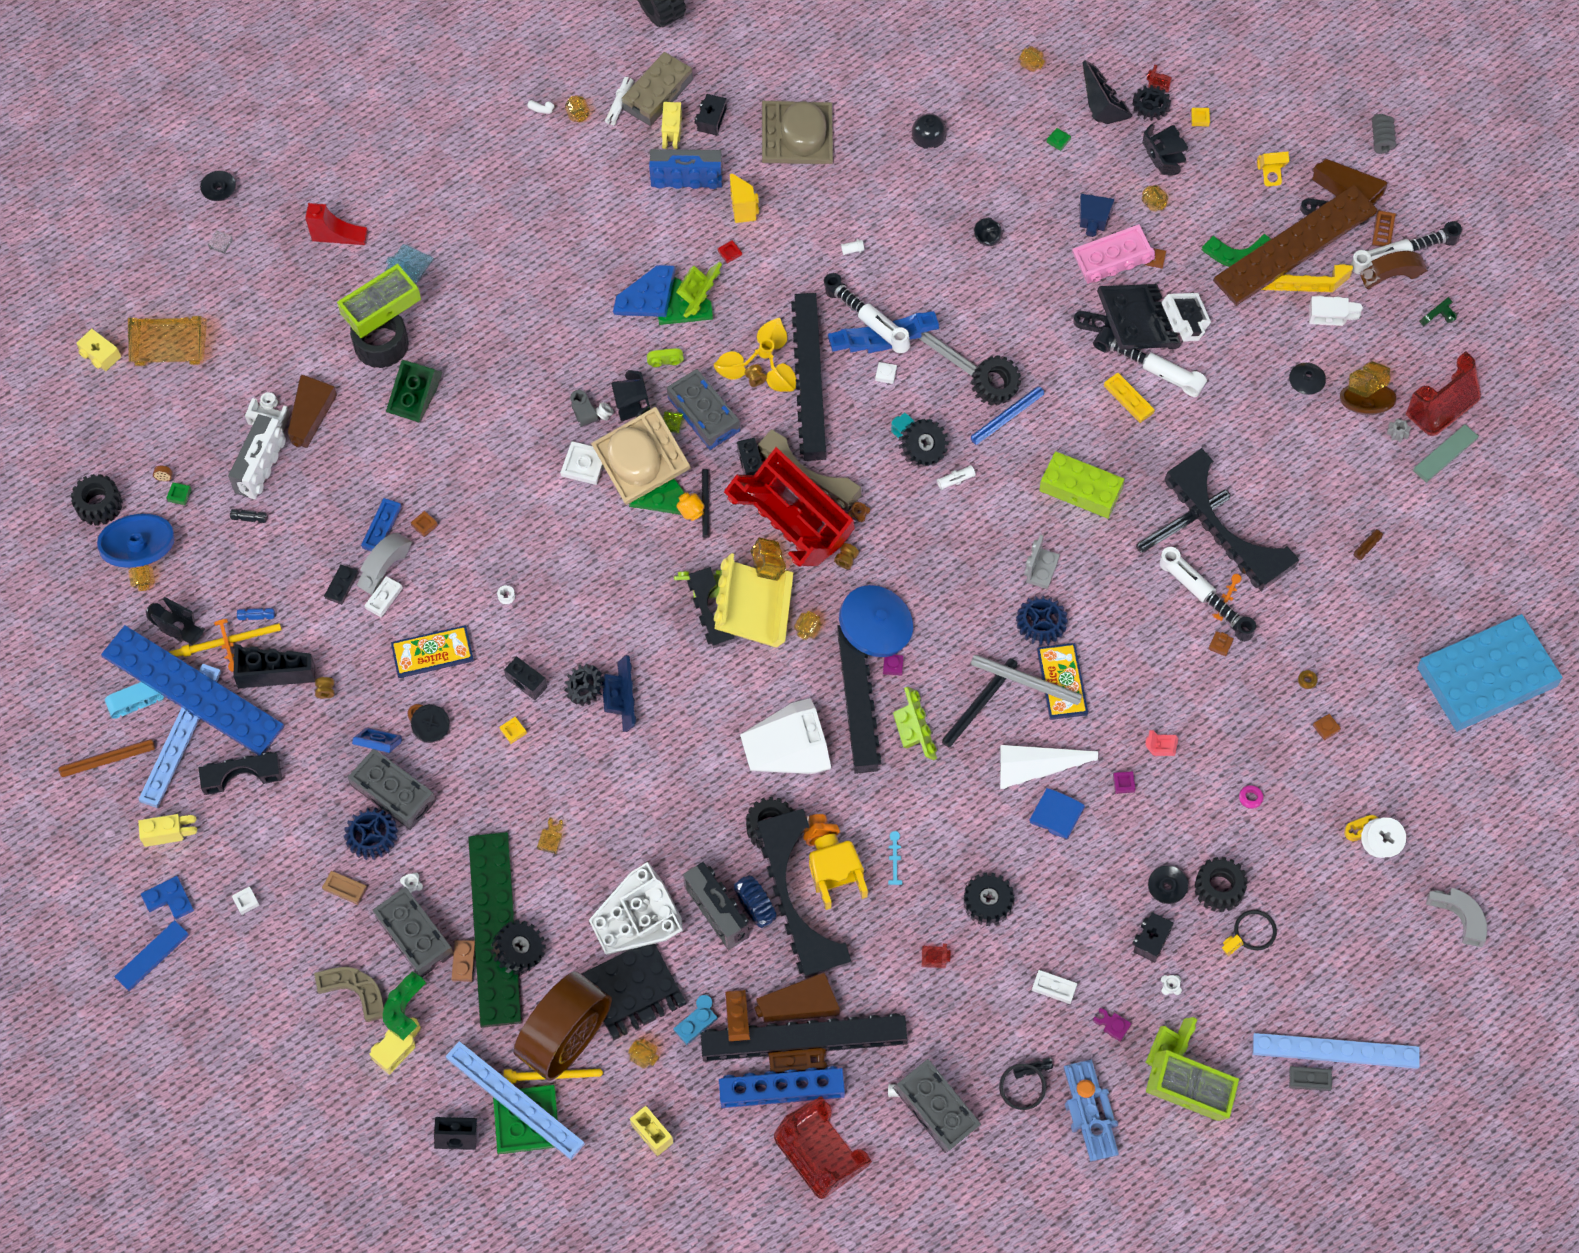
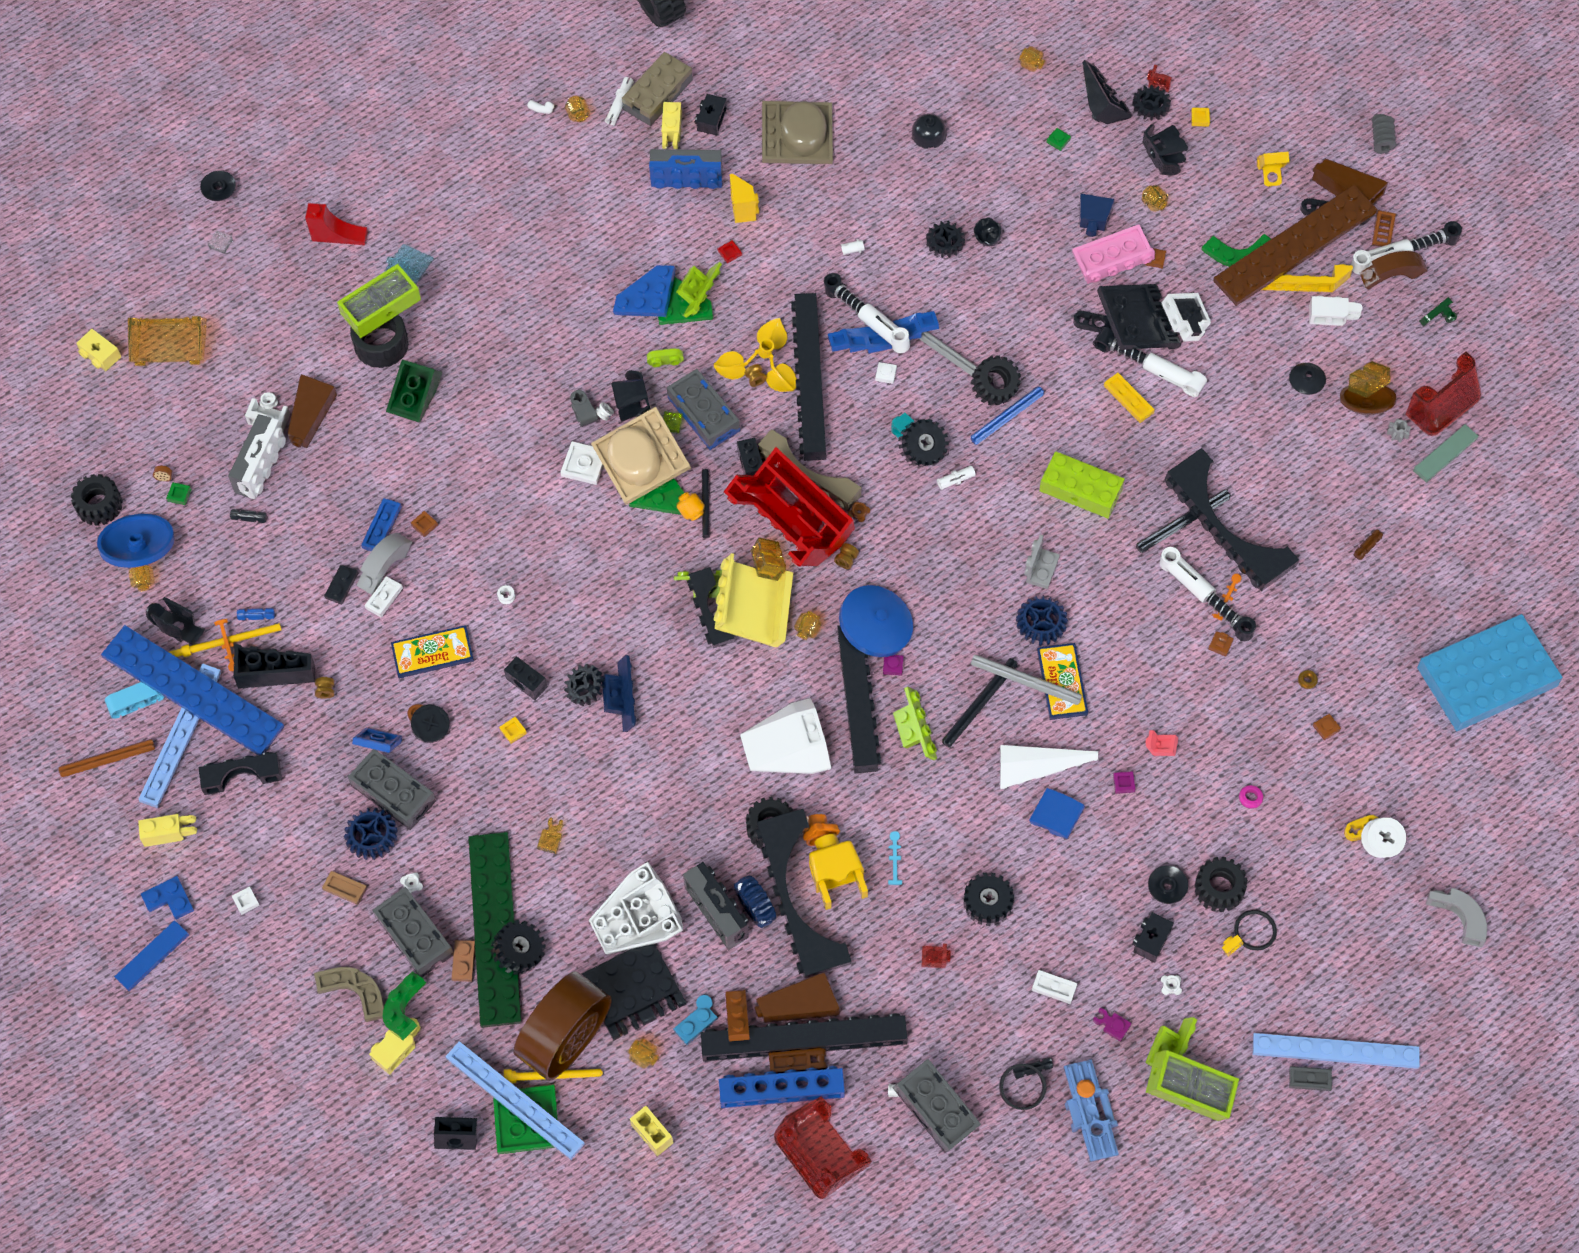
none -> black gear [926,221,965,258]

